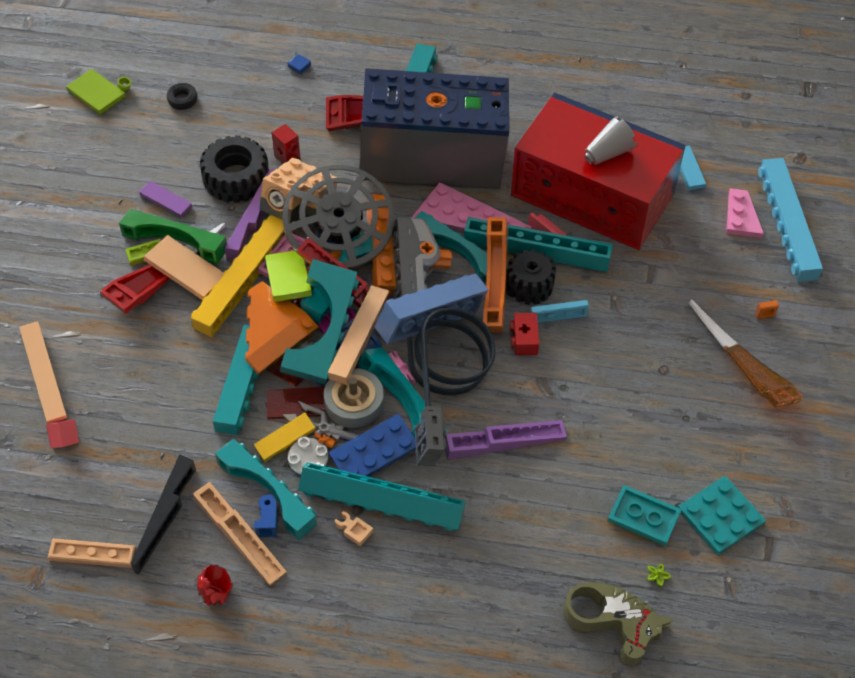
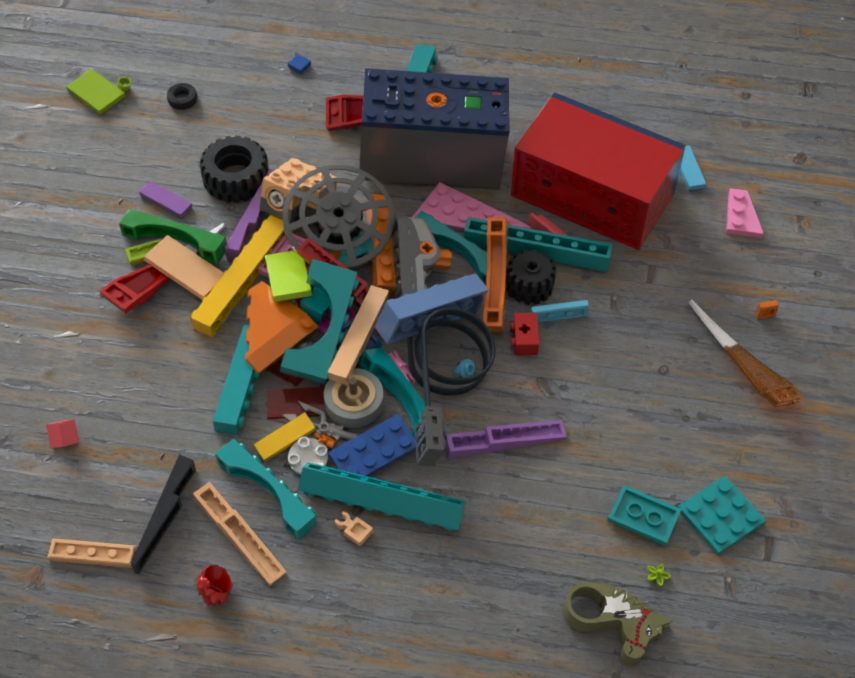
light nougat slope [19,321,67,424] -> none
blue leg [254,495,278,537] -> none
red brick [271,124,301,164] -> none
light grey cone [584,116,638,165] -> none
medium azure brick [758,158,823,282] -> none
none -> medium azure plate [453,359,475,378]

